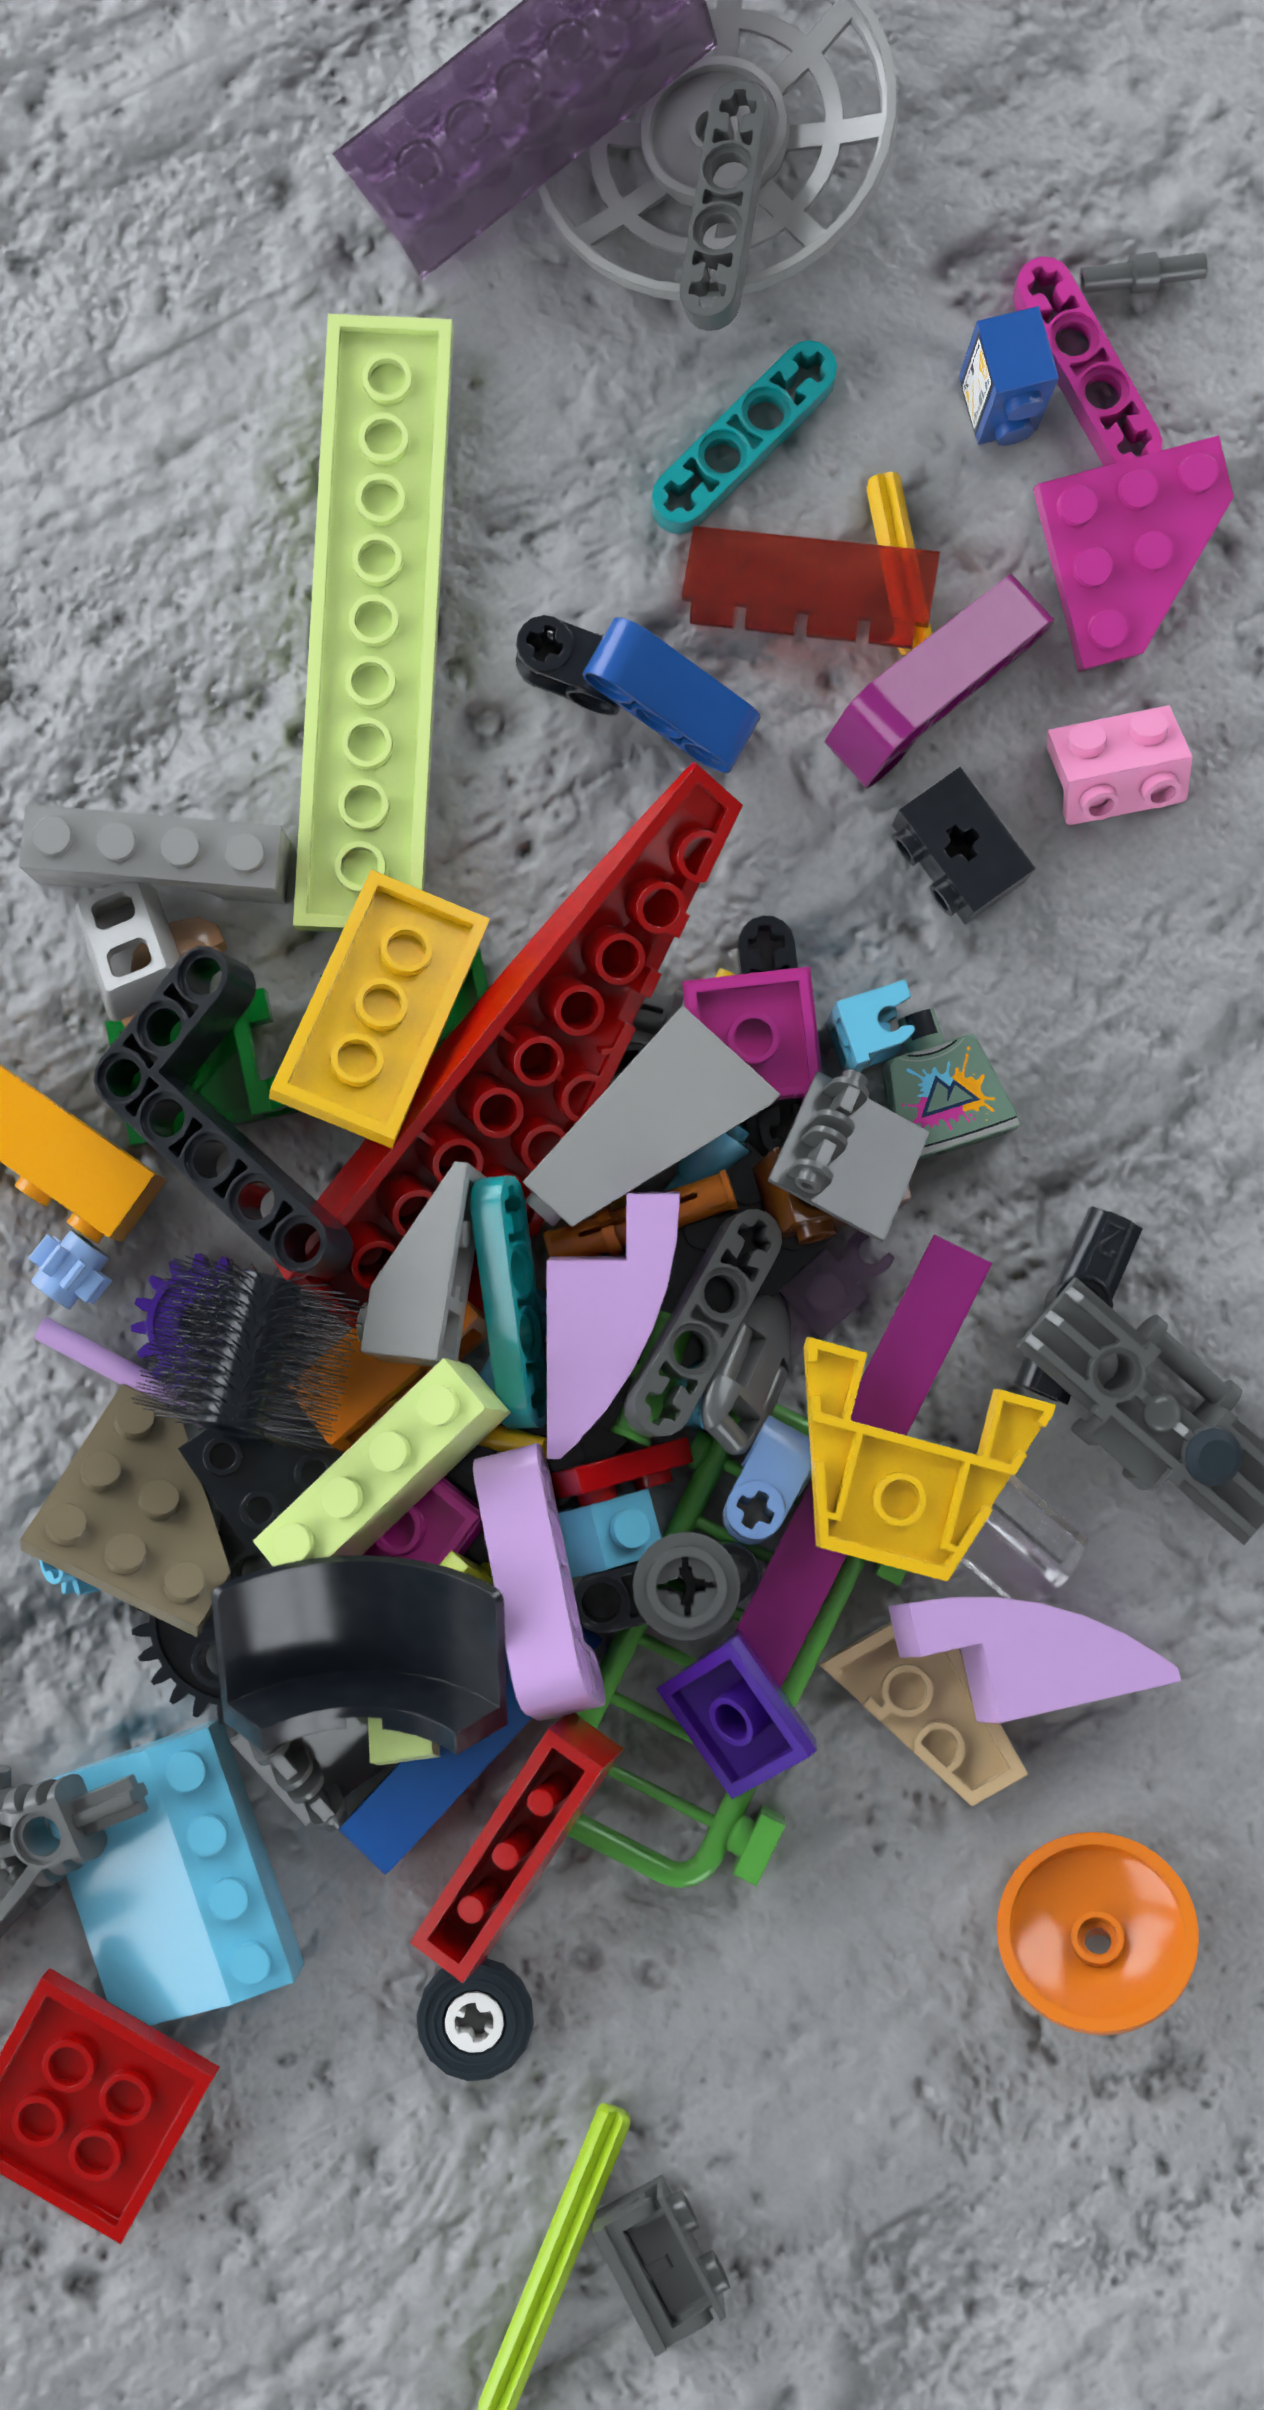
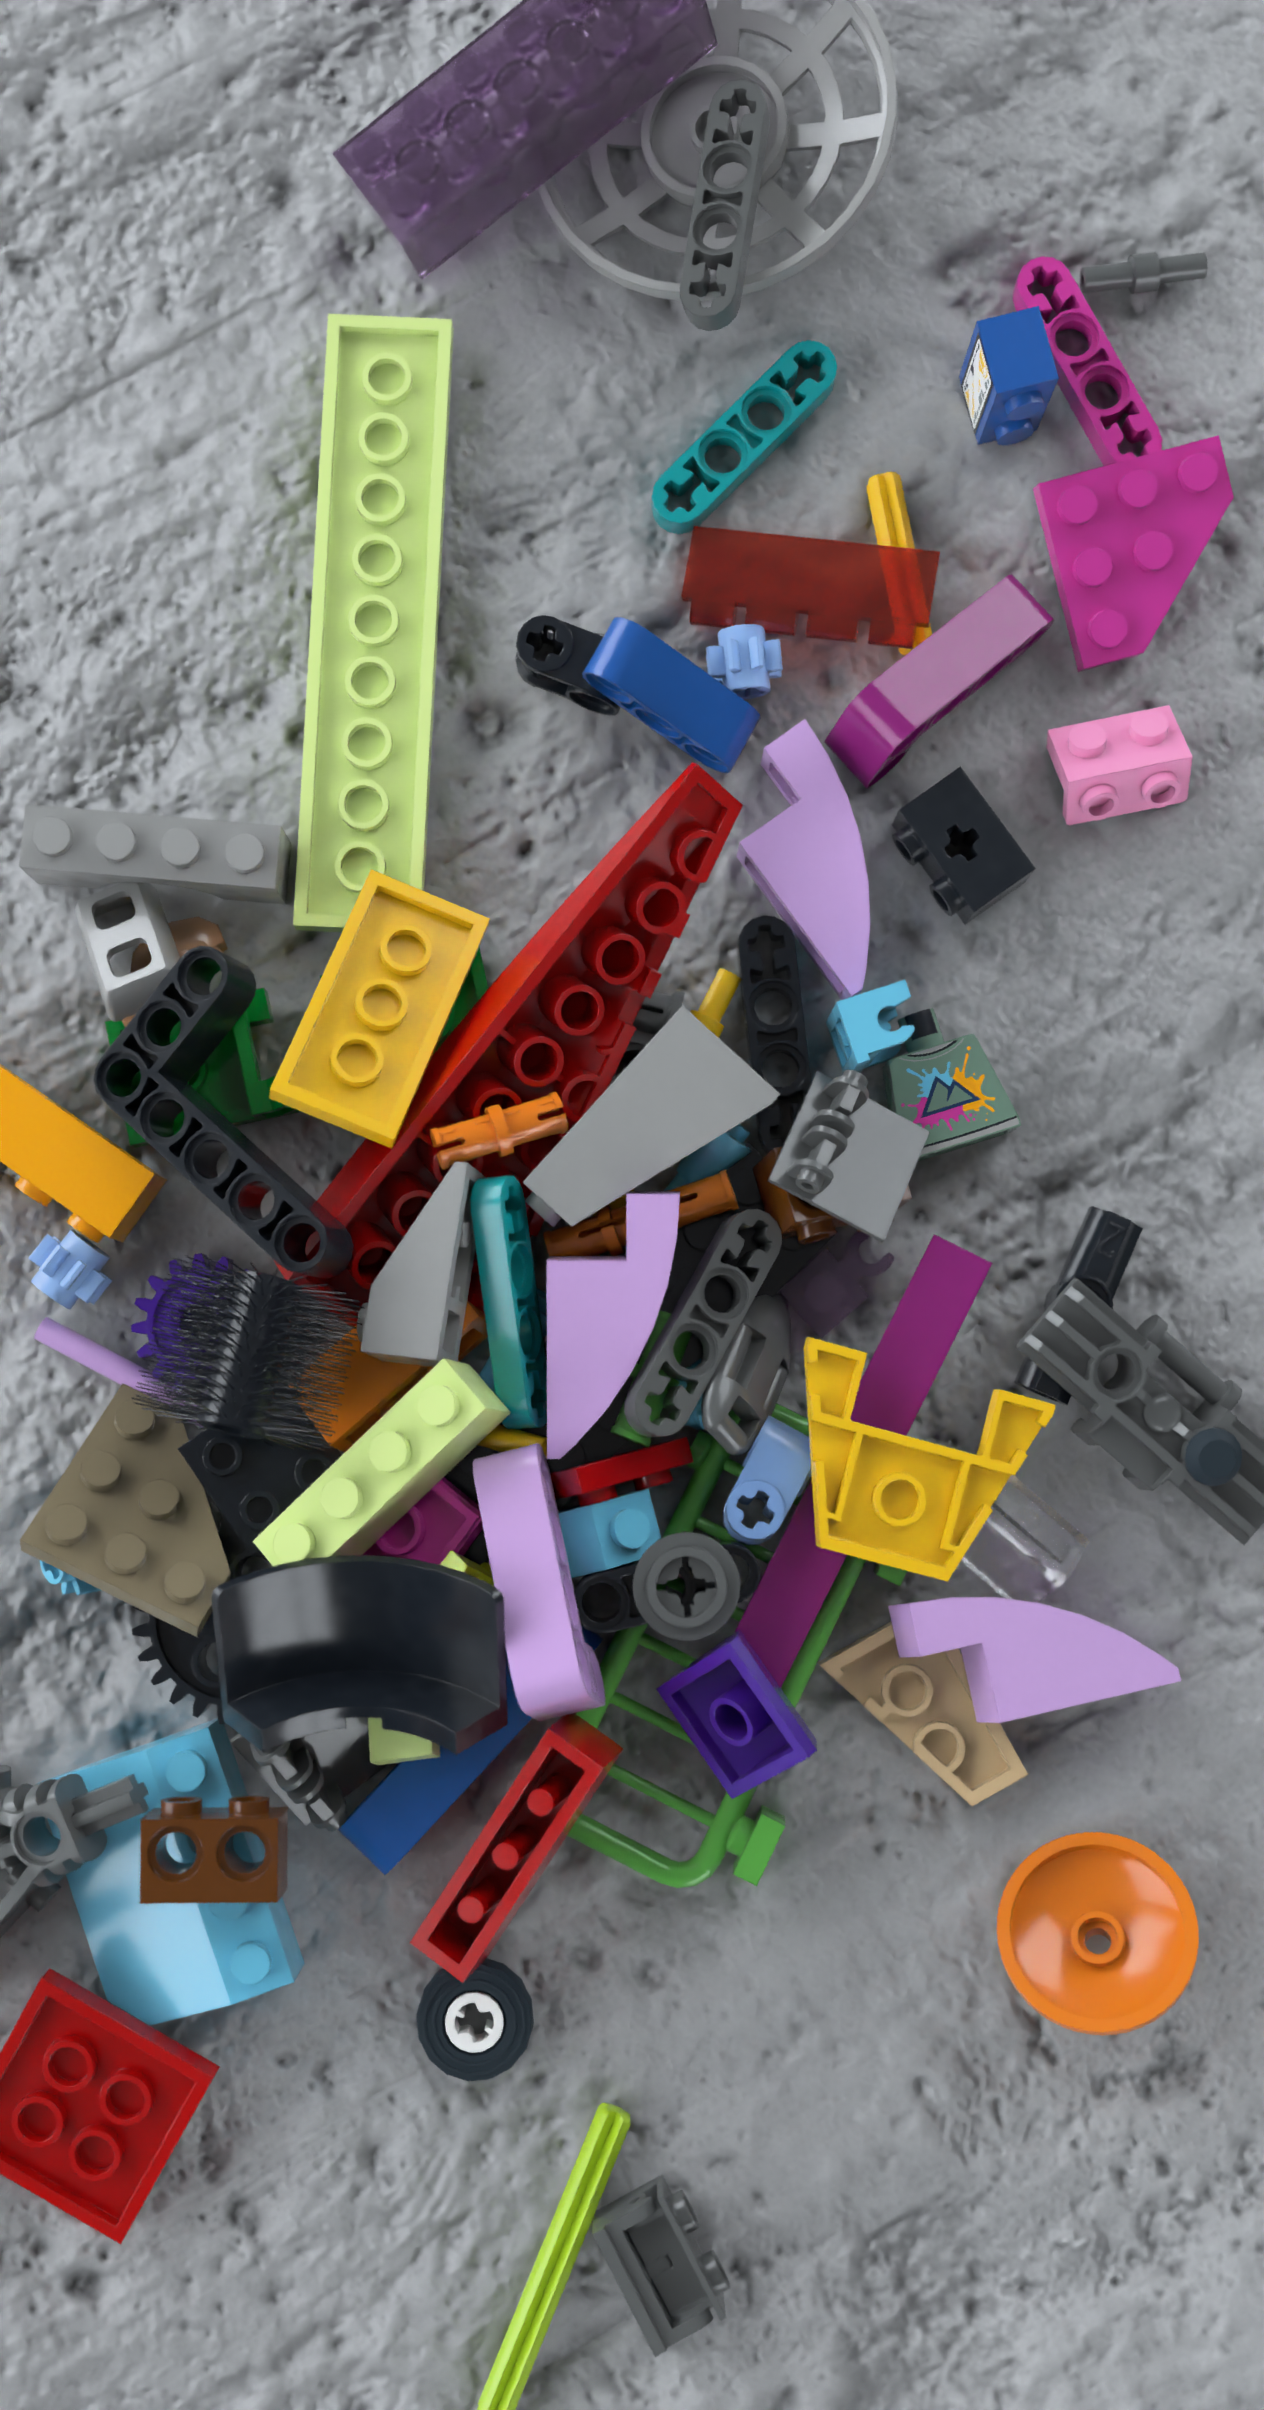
dark pink plate [682,967,822,1100] -> none
none -> reddish brown brick [140,1796,288,1904]
none -> orange pin [430,1092,568,1170]
none -> light blue gear [706,624,783,699]
none -> lavender slope [736,719,870,1000]

